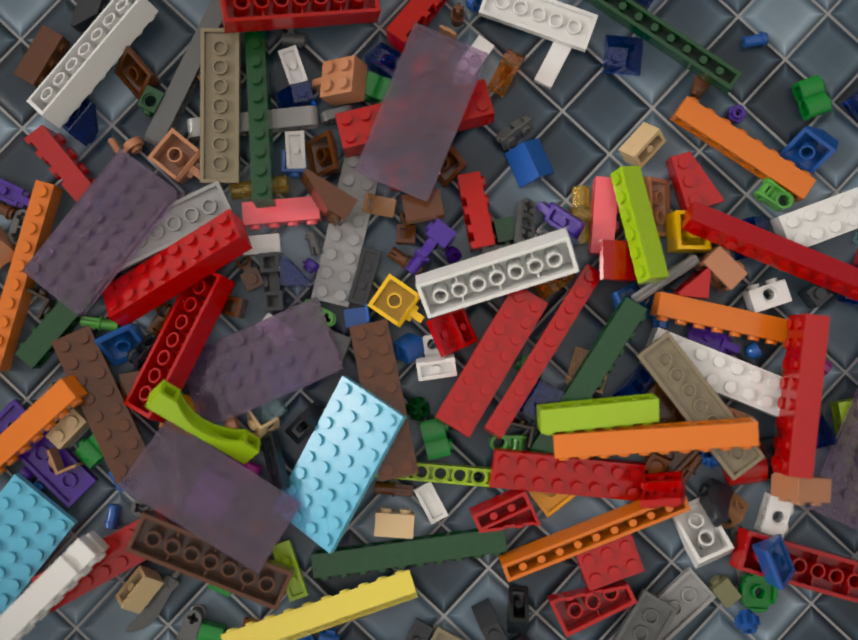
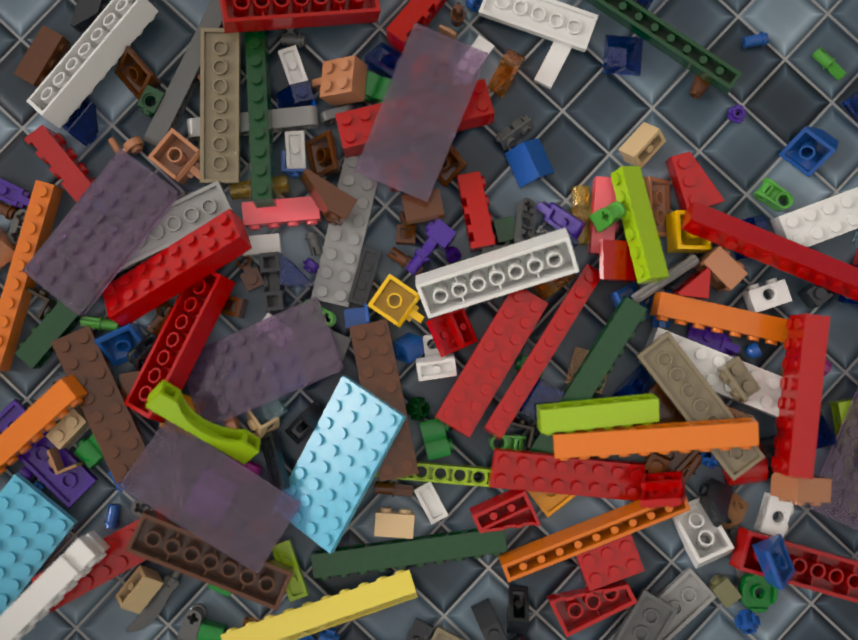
medium nougat bracket [362,192,397,218] -> none
orange brick [670,96,816,202] -> none
green brick [791,75,832,121] -> none
none -> bright green piece [589,201,626,233]
none -> dark tan bracket [717,356,761,403]
none -> bright green axle [811,47,846,80]

